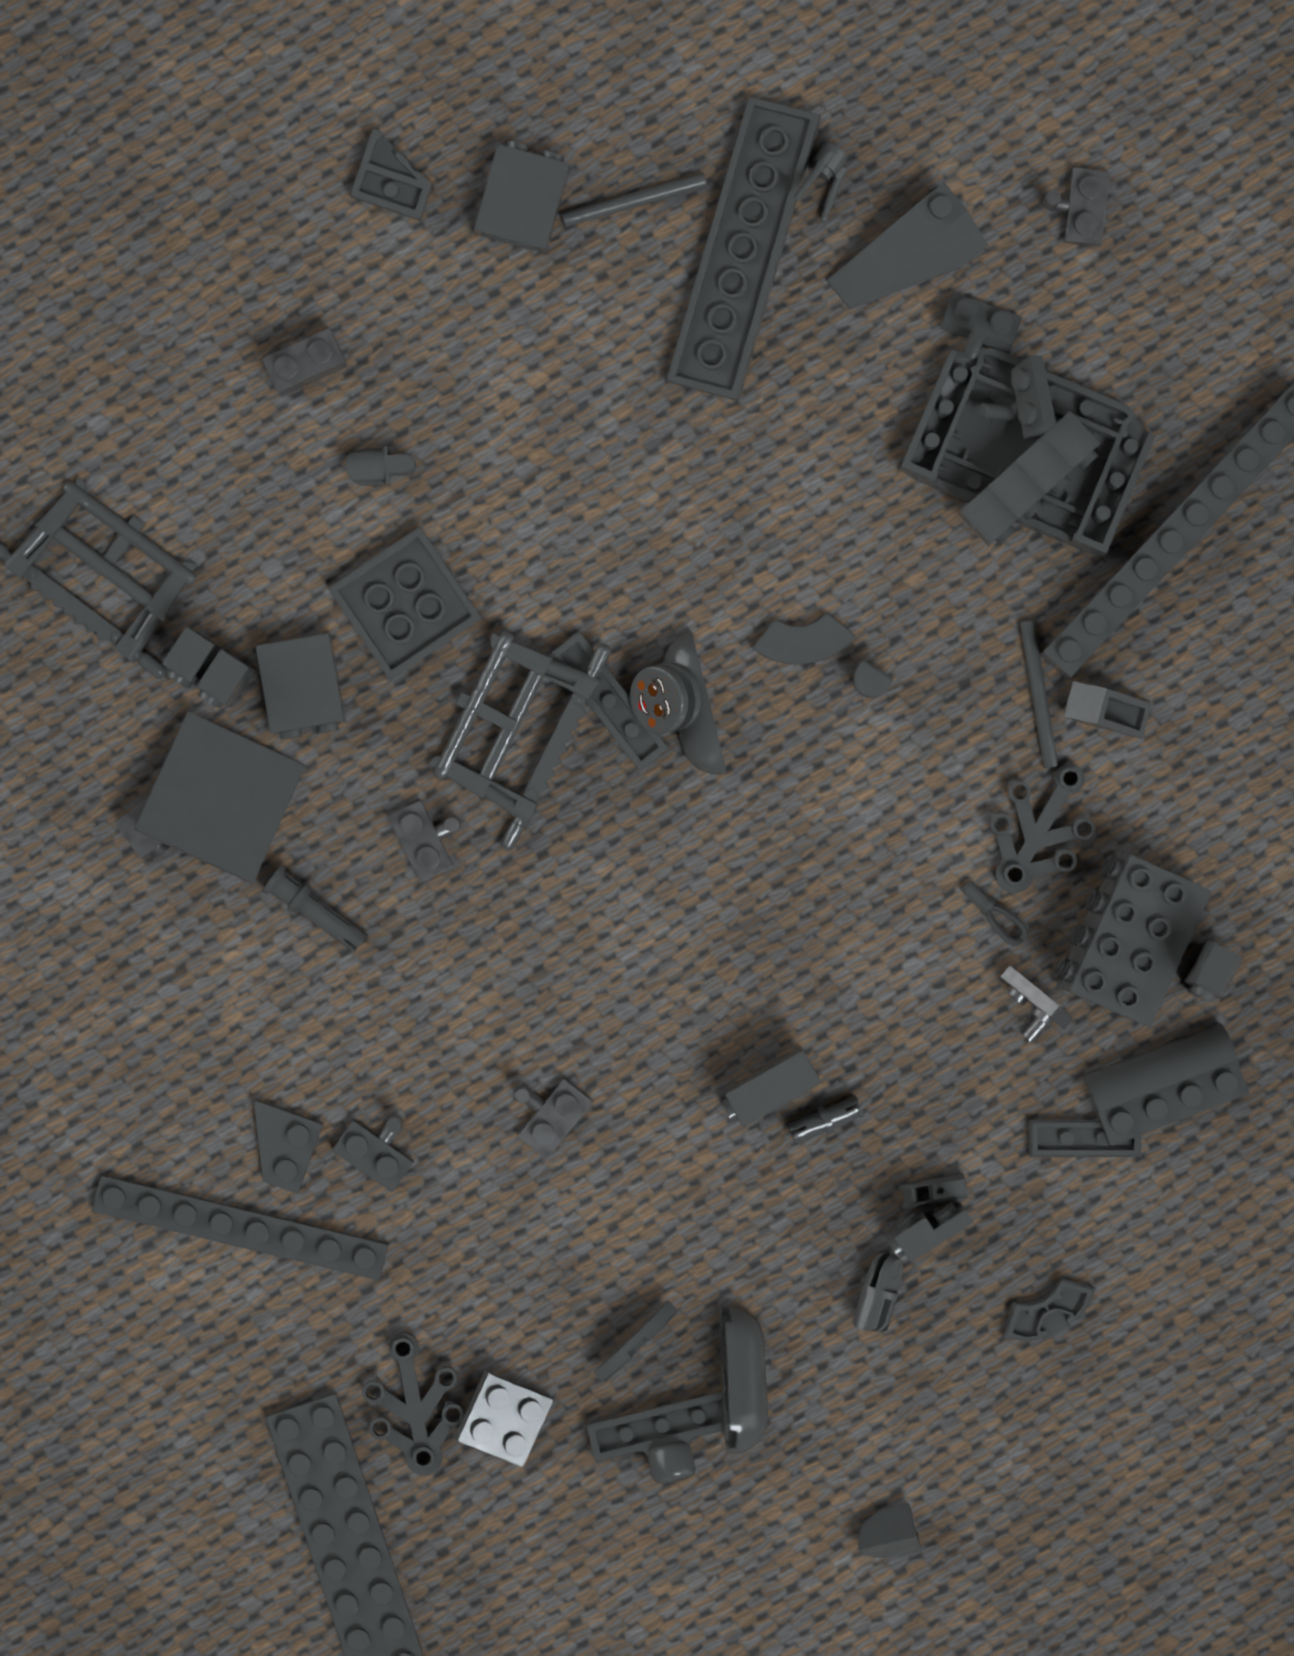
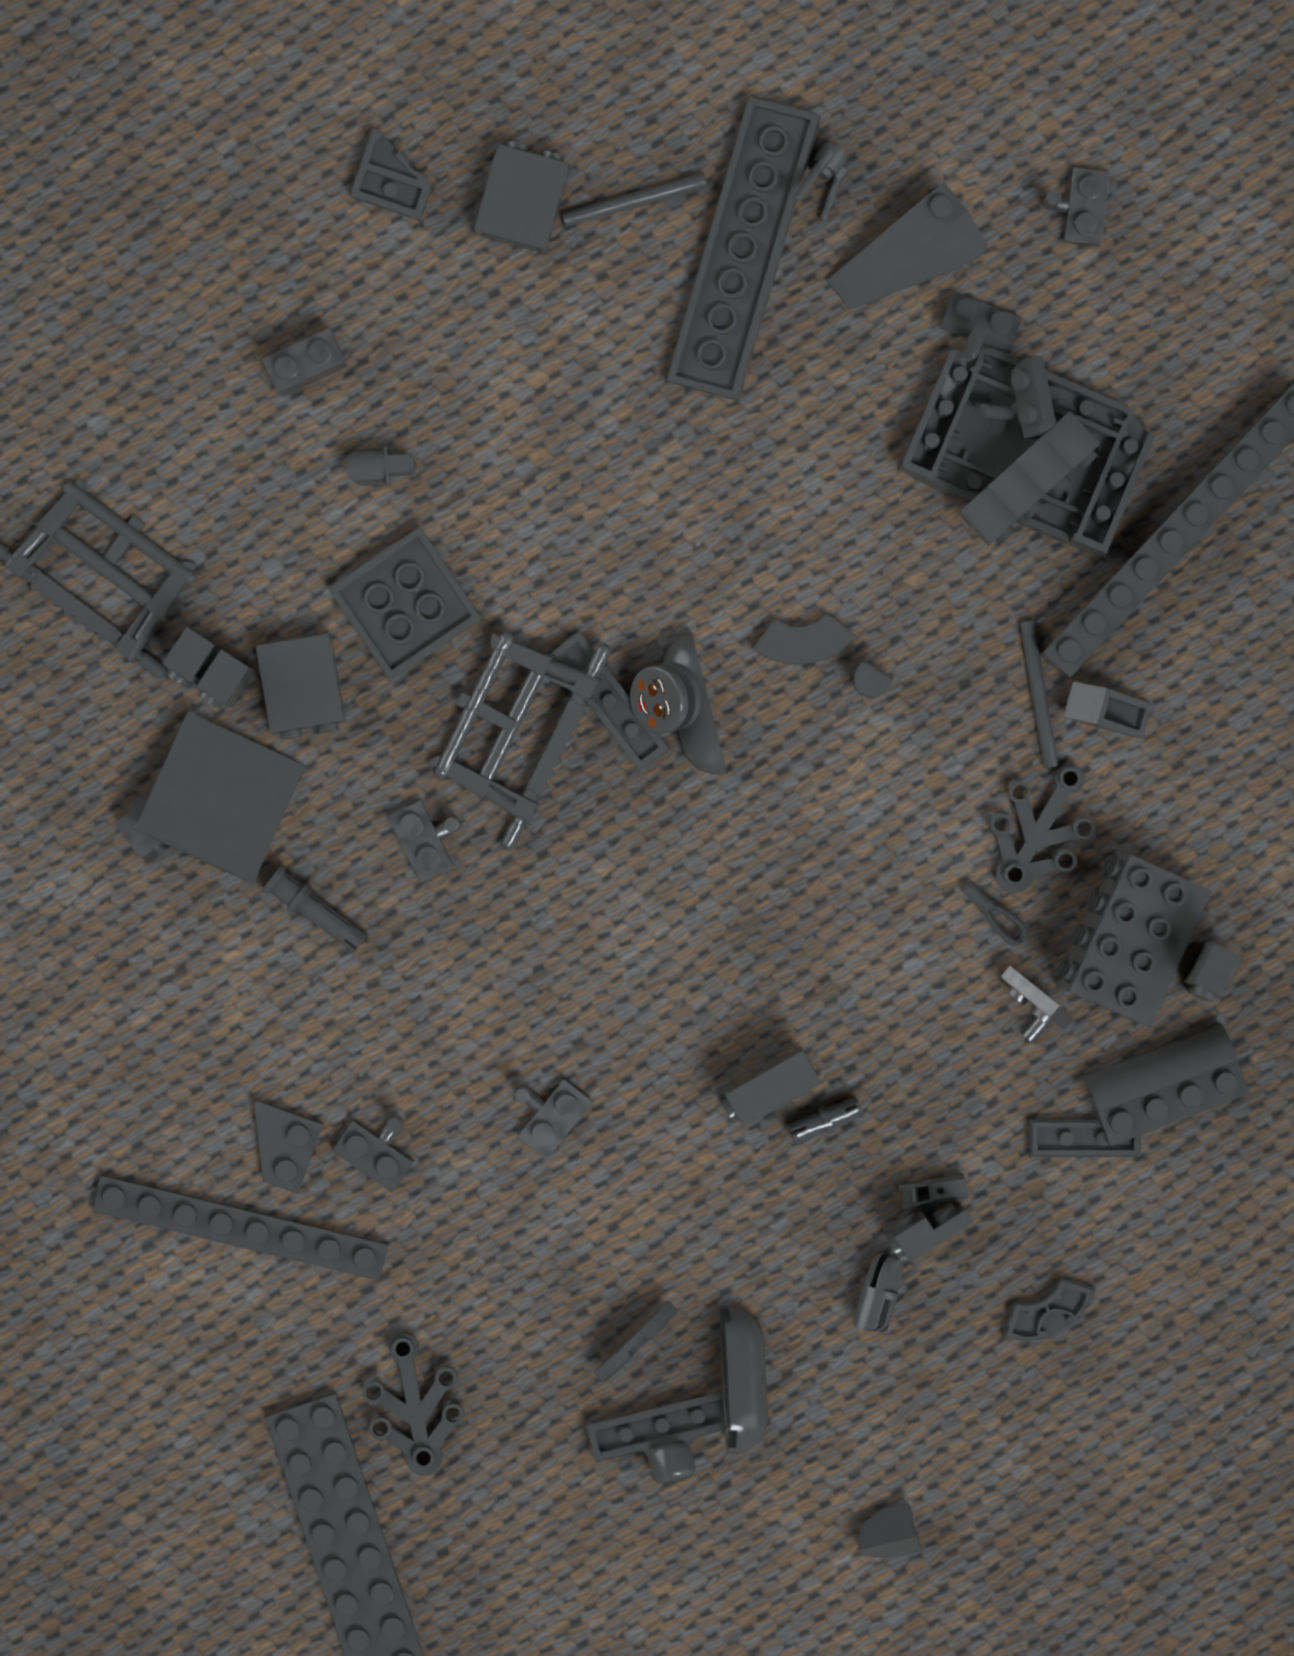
plate [455,1370,553,1467] -> none

